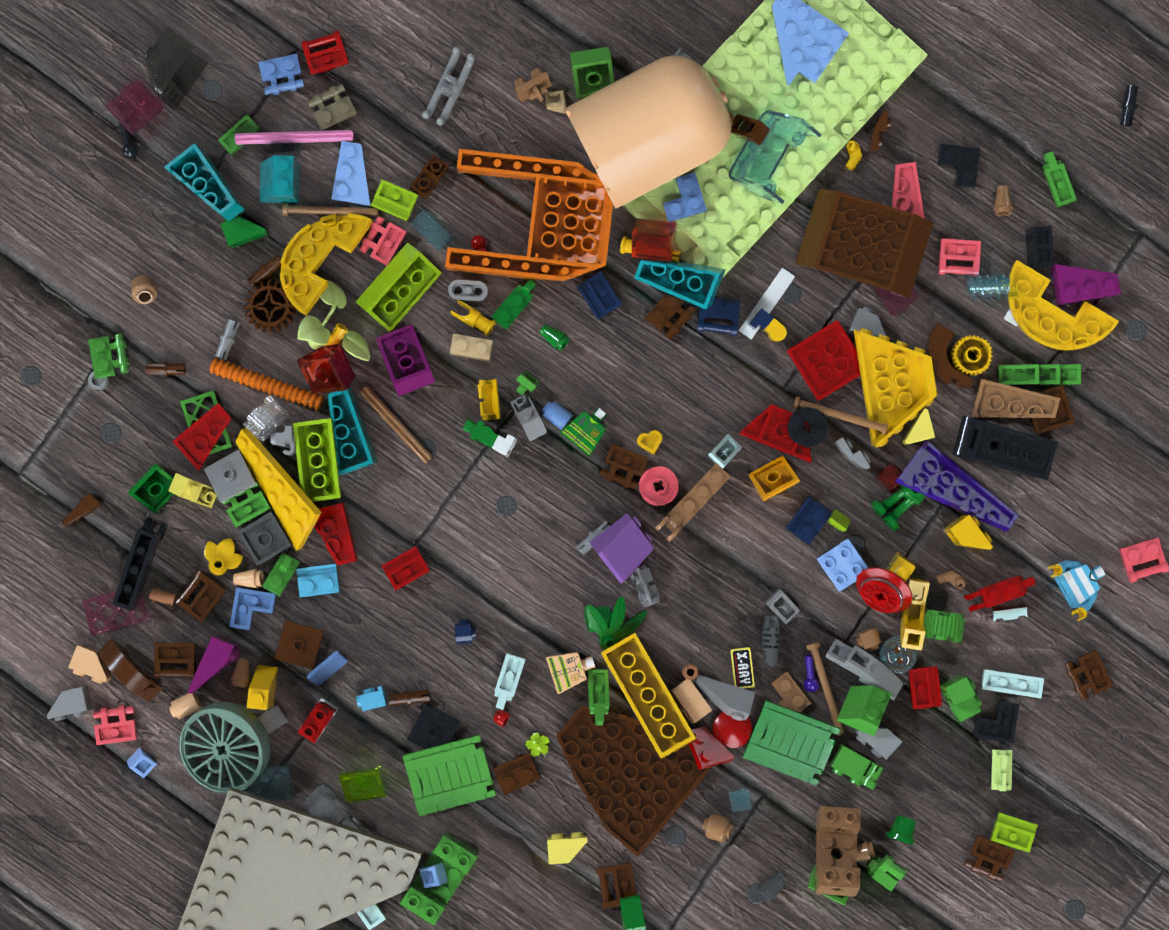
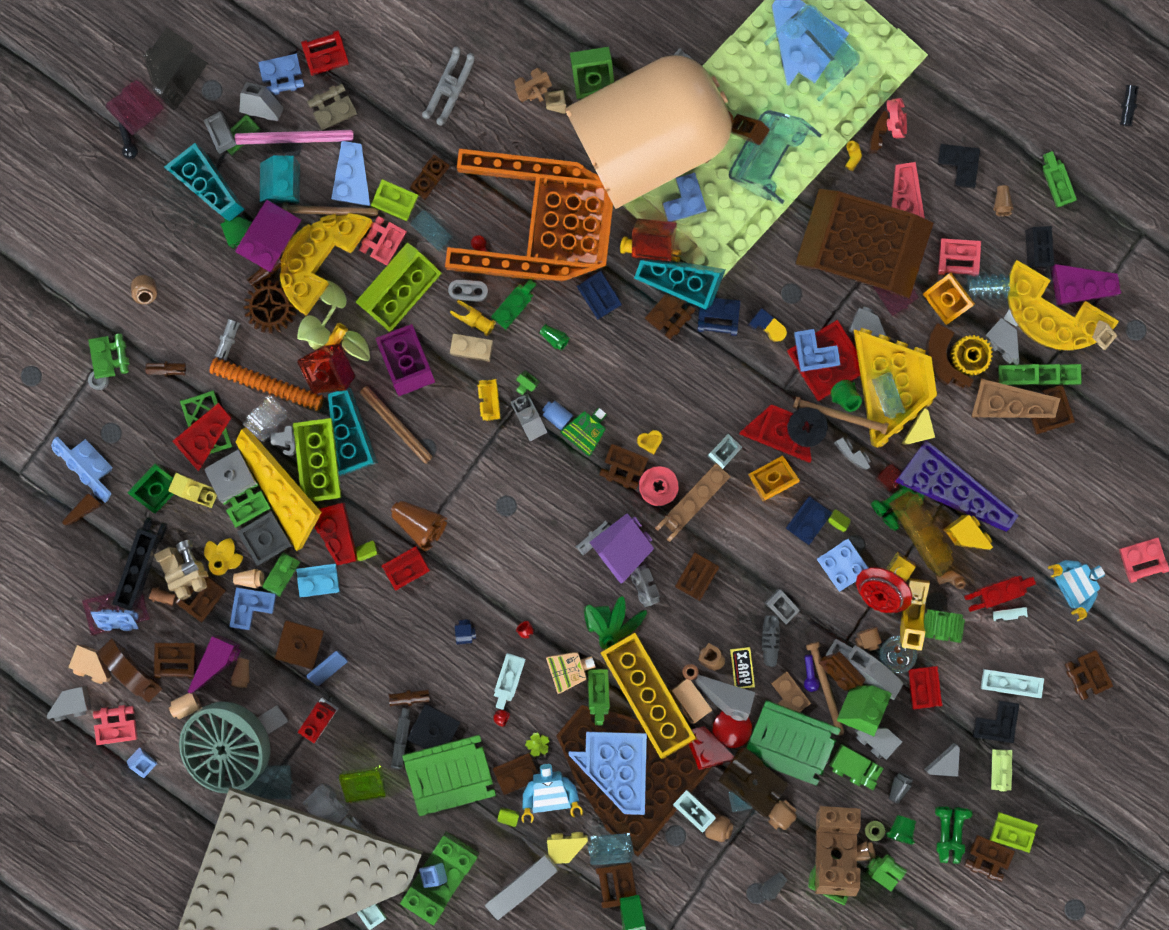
yellow slope [247,665,278,710] -> none
medium azure brick [356,685,388,711] -> none
green hips [463,419,517,457] -> none
white sticker [738,268,795,339] -> none
bright green brick [940,674,982,722] -> none
black hinge [952,416,1058,481] -> none
none -> light blue bracket [51,437,113,503]
none -> light blue hinge [91,609,139,631]
none -> tan hips [154,540,208,600]
none -> light grey tile [204,111,237,154]
none -> magenta slope [235,200,302,272]
none -> light grey slope [239,82,283,121]
none -> lime slope [356,541,379,561]
none -> dark orange cone [391,501,447,551]
none -> dark grey piece [391,708,411,770]
none -> light grey slope [485,854,559,921]
none -> lime slope [497,807,520,827]
none -> red hinge [516,621,534,638]
none -> medium azure torso [521,764,583,823]
none -> light blue wing [569,731,647,815]
none -> clear light blue hinge [588,833,634,865]
none -> light aqua slope [673,790,716,833]
none -> reddish brown plate [674,552,719,601]
none -> medium nougat plate [698,643,725,671]
none -> dark brown piece [718,747,788,817]
none -> clear light blue windscreen [764,4,860,102]
none -> medium nougat head [768,800,797,830]
none -> medium blue plate [794,329,840,372]
none -> reddish brown plate [819,651,866,691]
none -> green piece [831,380,862,412]
none -> yellowish green plate [865,821,885,841]
none -> clear light blue hinge [872,372,906,419]
none -> coral plate [887,98,907,139]
none -> dark grey cone [888,772,913,804]
none -> clear yellow slope [889,491,954,577]
none -> light orange slope [923,273,975,325]
none -> light grey slope [924,743,960,776]
none -> green piece [935,806,973,864]
none -> light grey slope [986,318,1019,365]
none -> tan slope [1093,320,1118,350]

